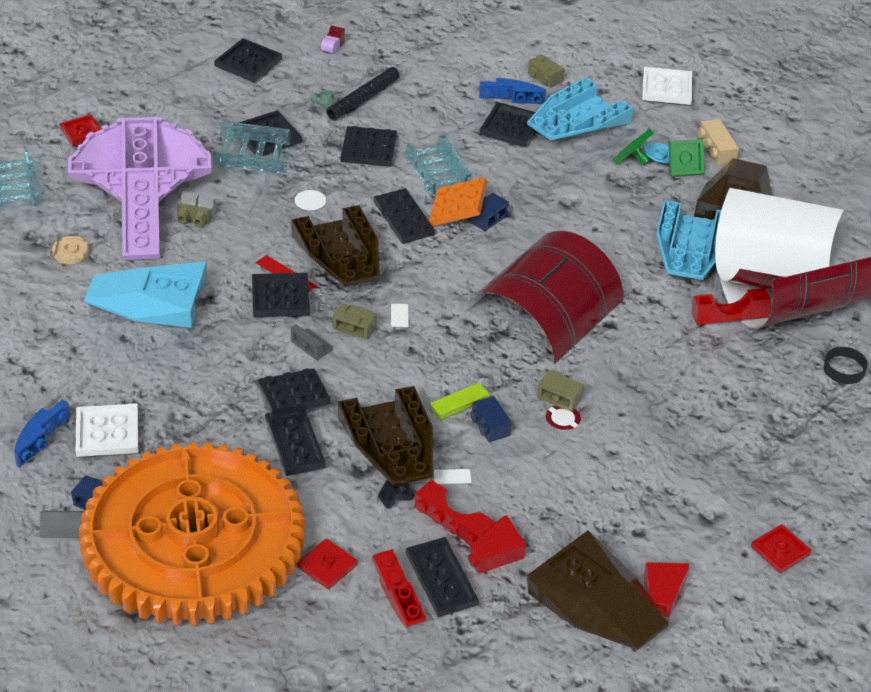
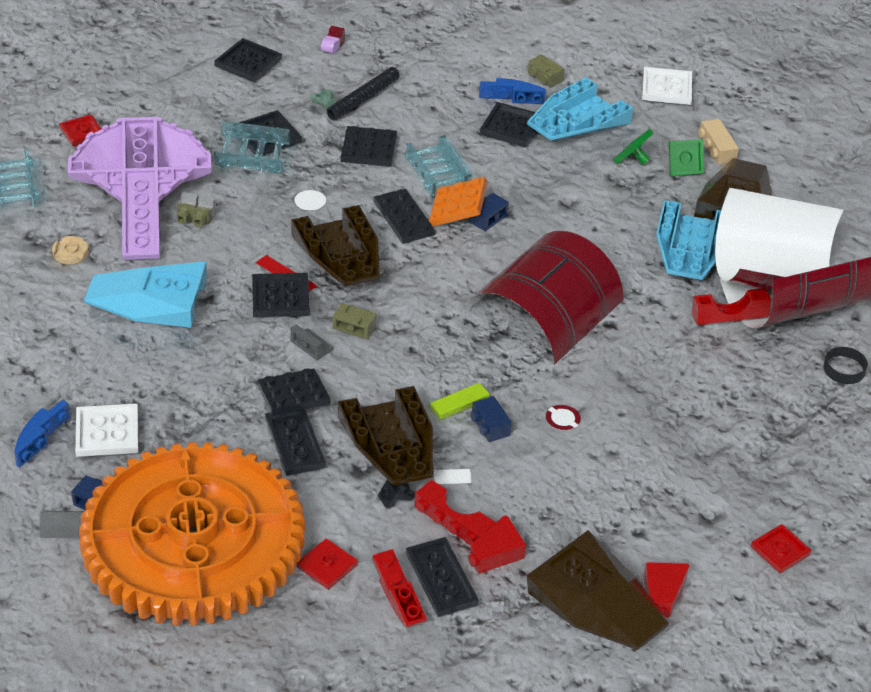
white sticker [391,304,408,327] -> none
olive brick [537,370,584,412] -> none
medium azure dish [644,142,669,163] -> none

